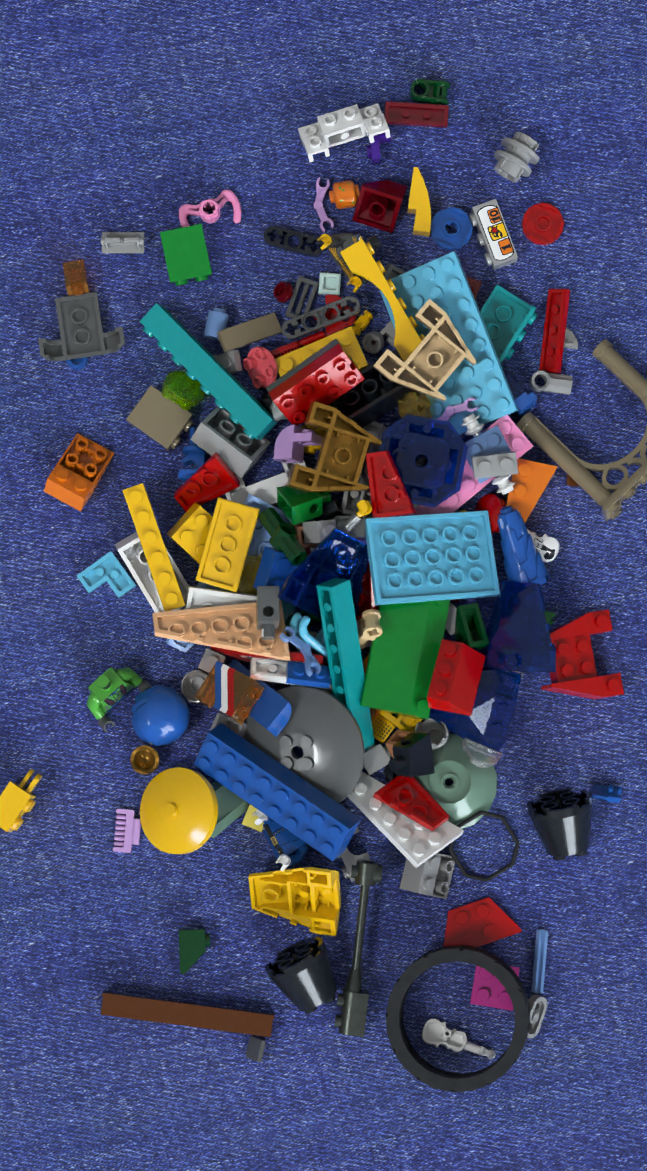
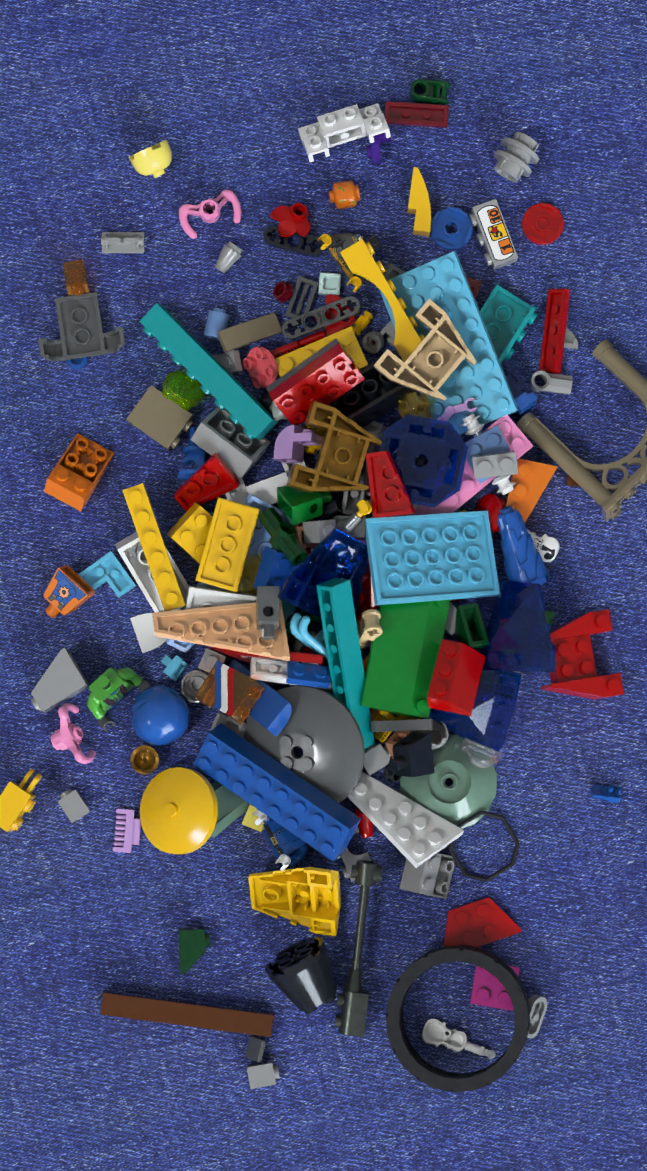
green brick [160,224,212,286] -> none
medium blue piece [279,626,321,677] -> none
lavender piece [314,177,334,233] -> none
dark red slope [352,180,407,233] -> none
red wing [373,776,449,831] -> none
black cone [527,788,592,861] -> none
medium blue axle [531,929,548,994] -> none
none -> light grey slope [30,648,90,713]
none -> torso [43,565,96,618]
none -> bright pink piece [51,703,96,764]
none -> light grey brick [57,789,91,823]
none -> light yellow cylinder [129,140,172,178]
none -> white sticker [130,613,167,653]
none -> medium azure tile [161,655,189,682]
none -> light grey cone [214,241,243,274]
none -> light grey brick [247,1061,280,1089]
none -> red plate [270,203,311,237]
none -> red cone [353,807,374,838]
none -> dark grey beam [370,719,433,732]

